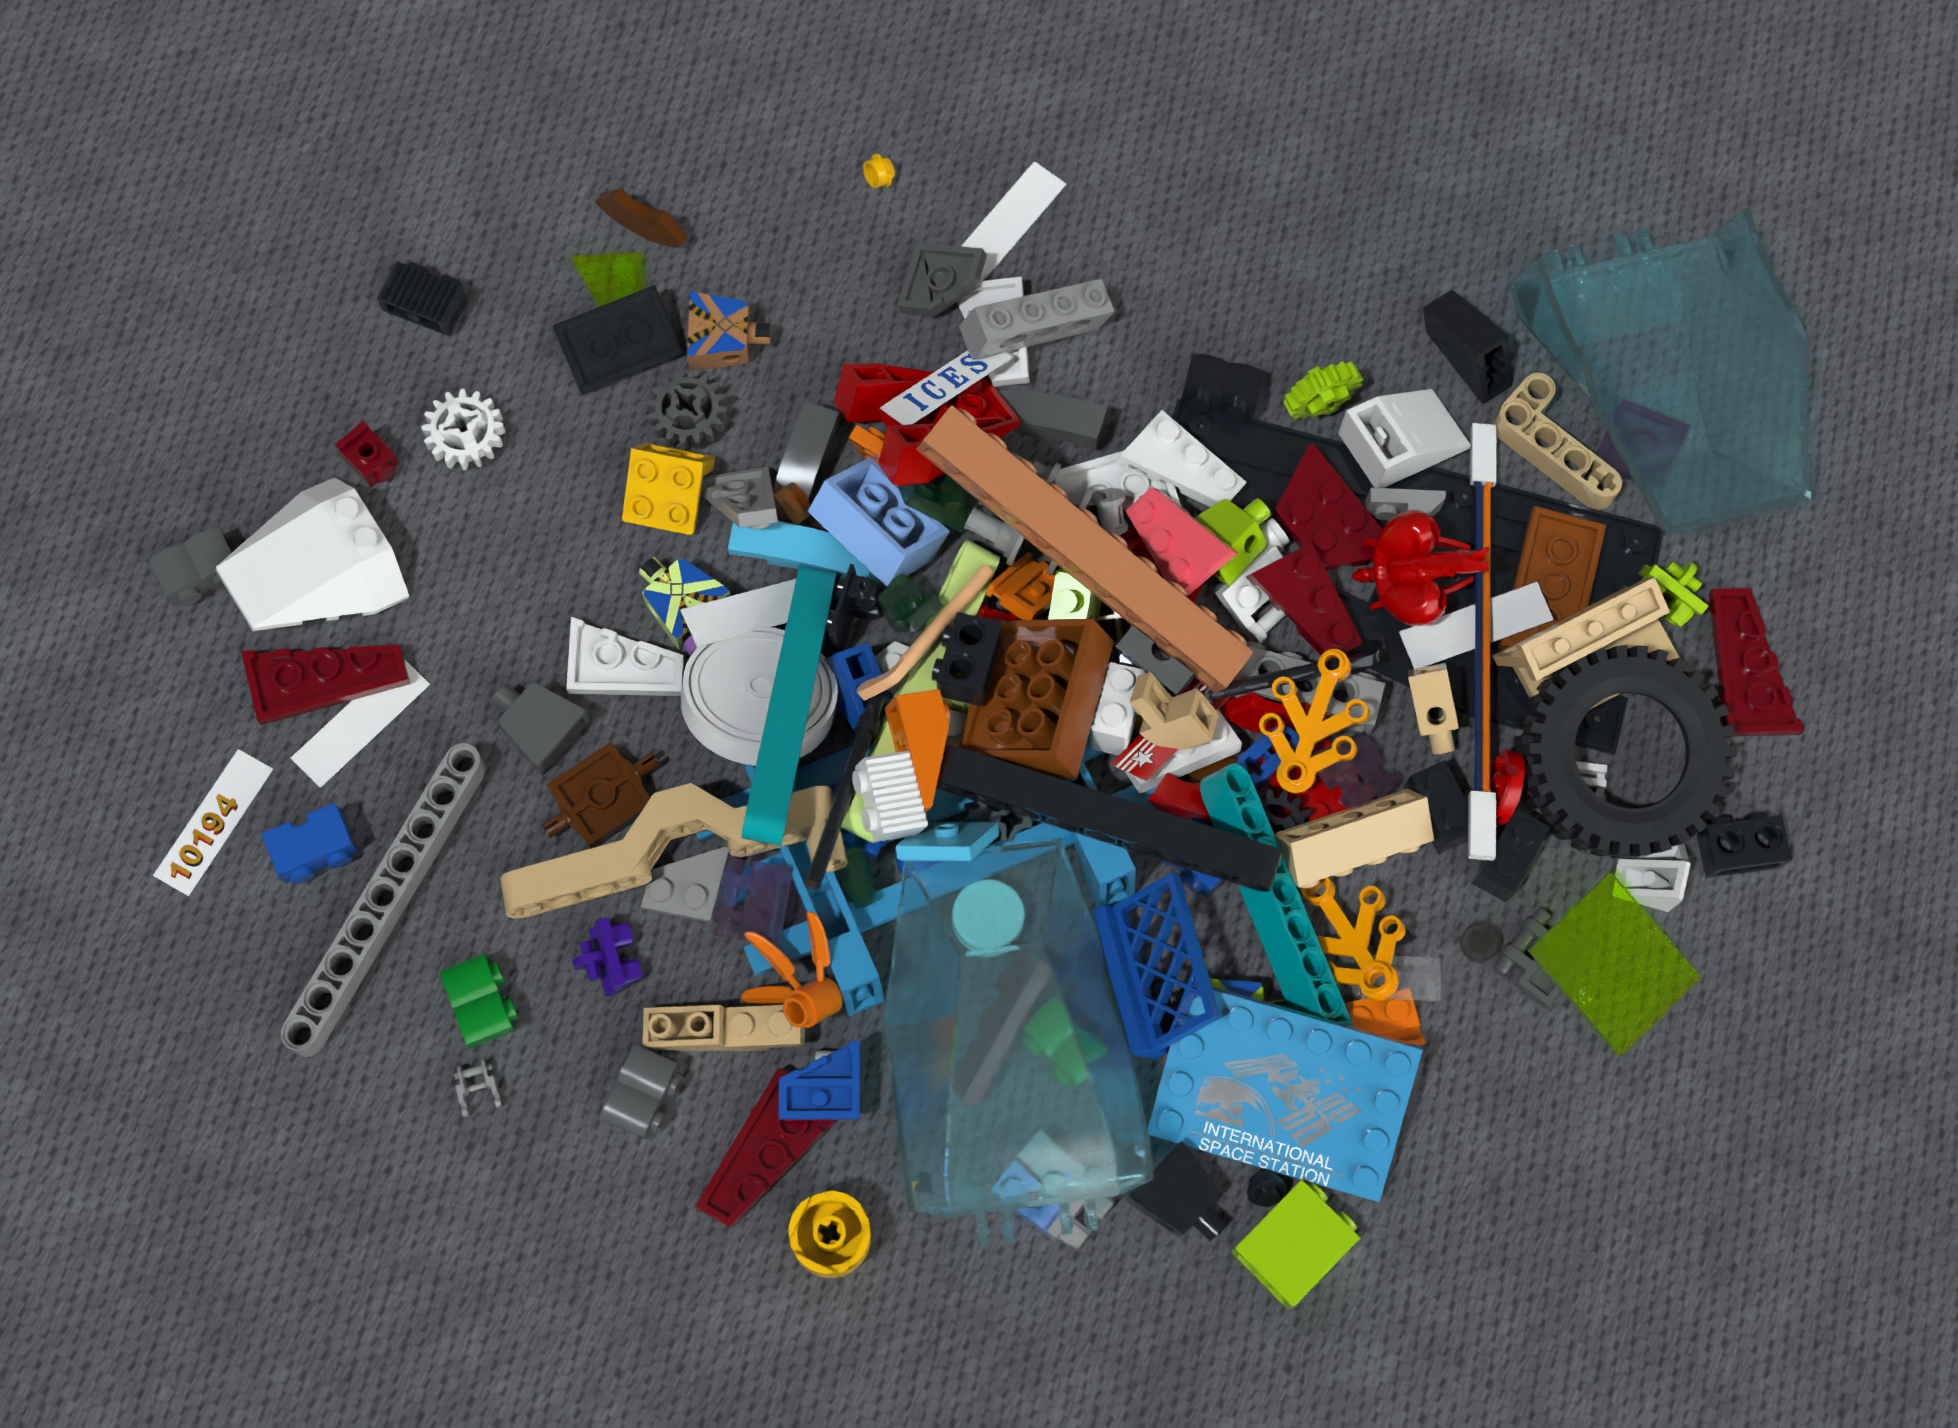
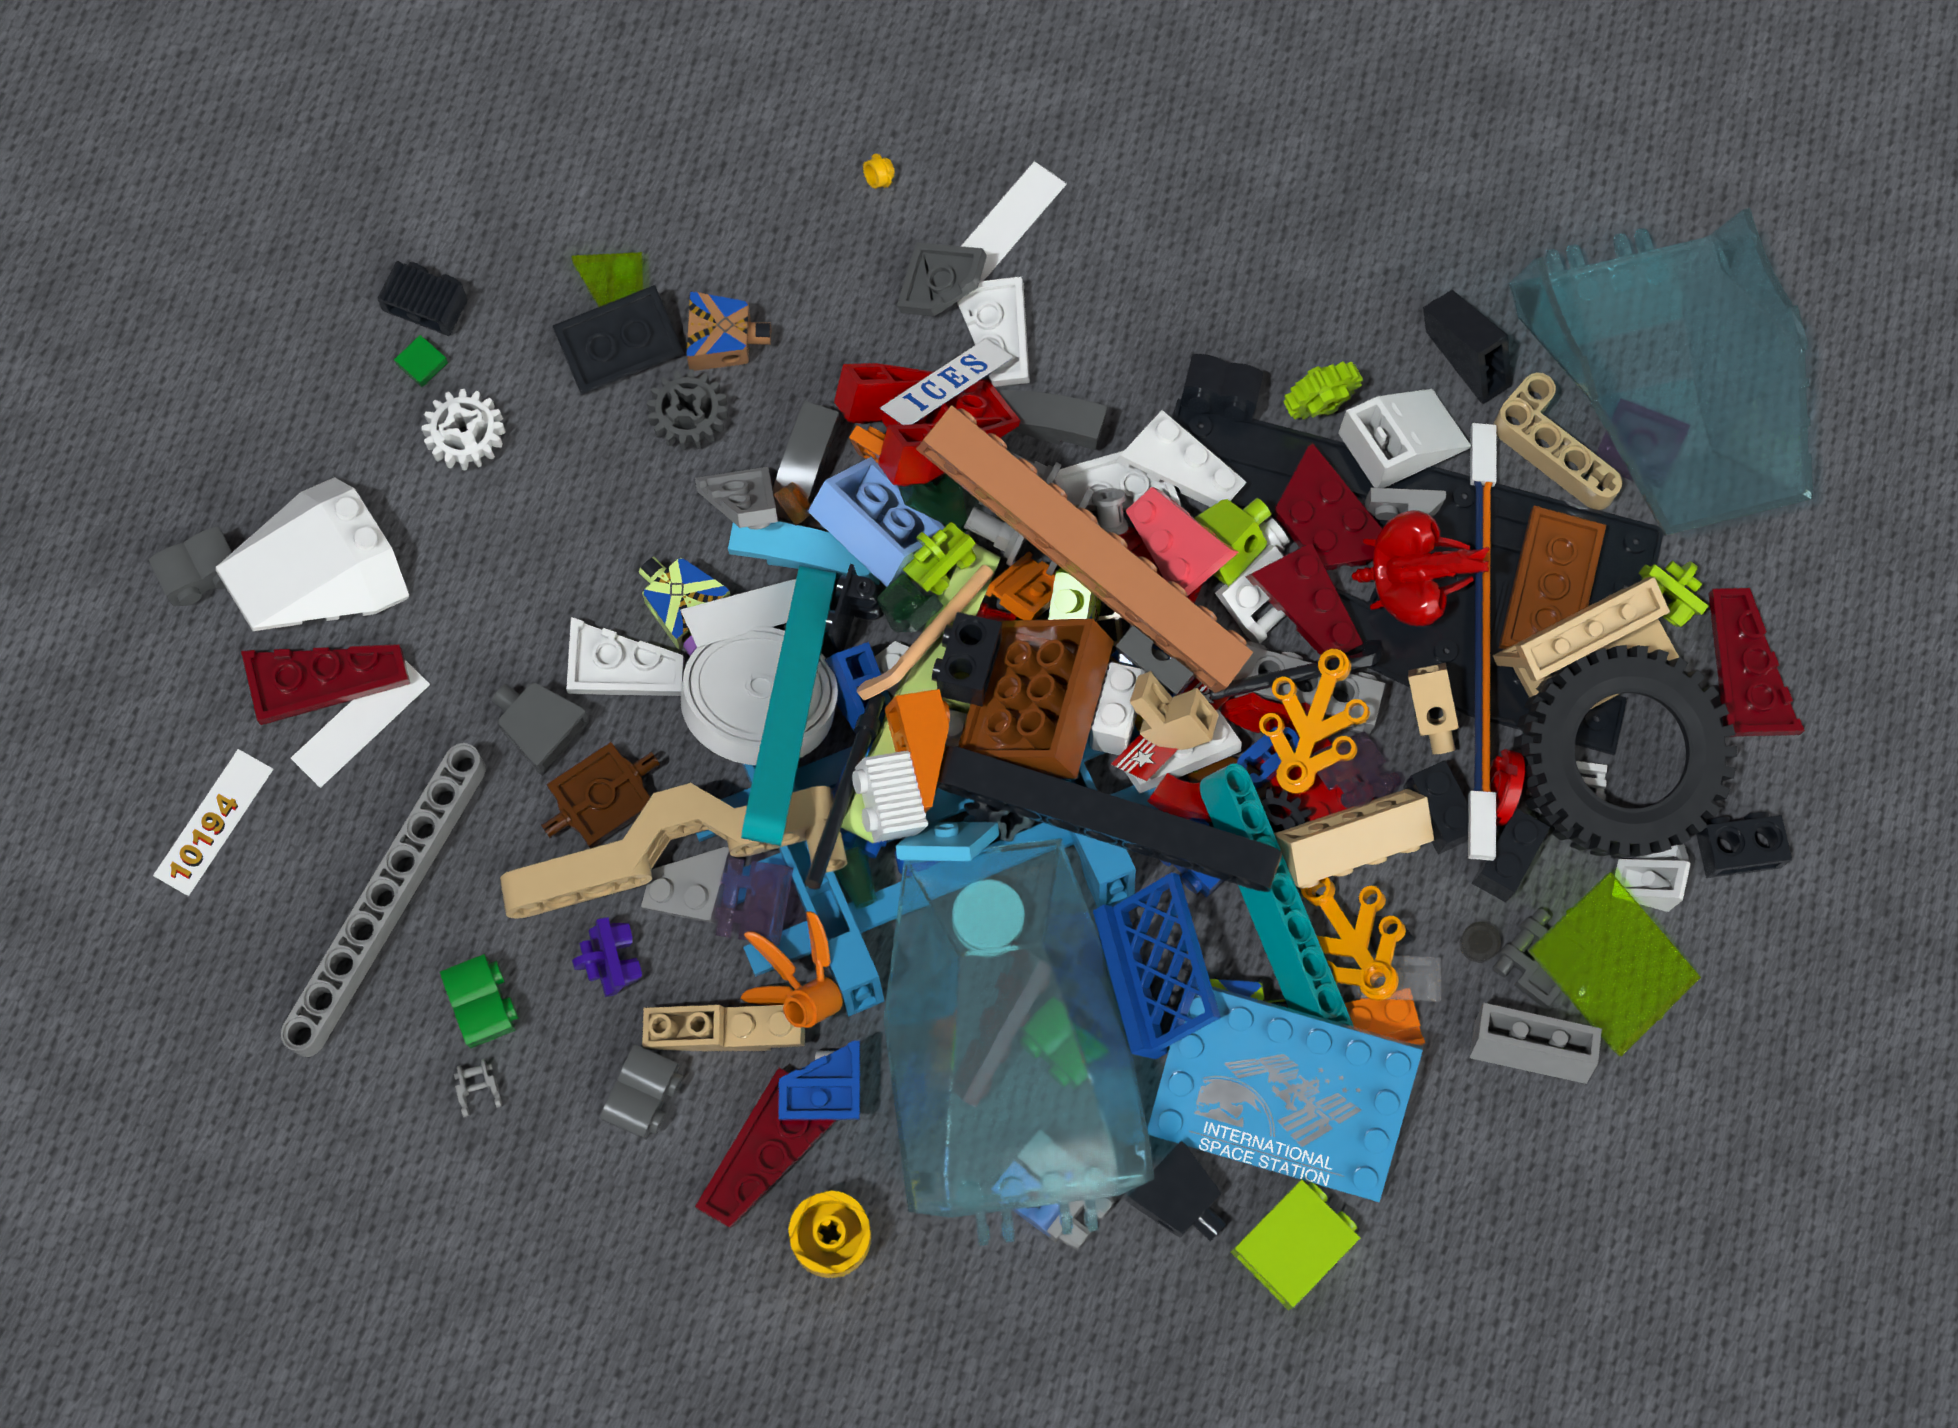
blue brick [261,802,359,884] -> none
dark red brick [335,421,399,488] -> none
reddish brown tile [595,189,688,247] -> none
yellow bracket [622,442,715,535] -> none
light grey brick [959,279,1115,359] -> none
black plate [1246,1170,1287,1207] -> none
white sticker [1399,582,1554,669] -> none
none -> green tile [394,335,448,387]
none -> lime hips [903,522,976,595]
none -> light grey brick [1469,1003,1602,1084]

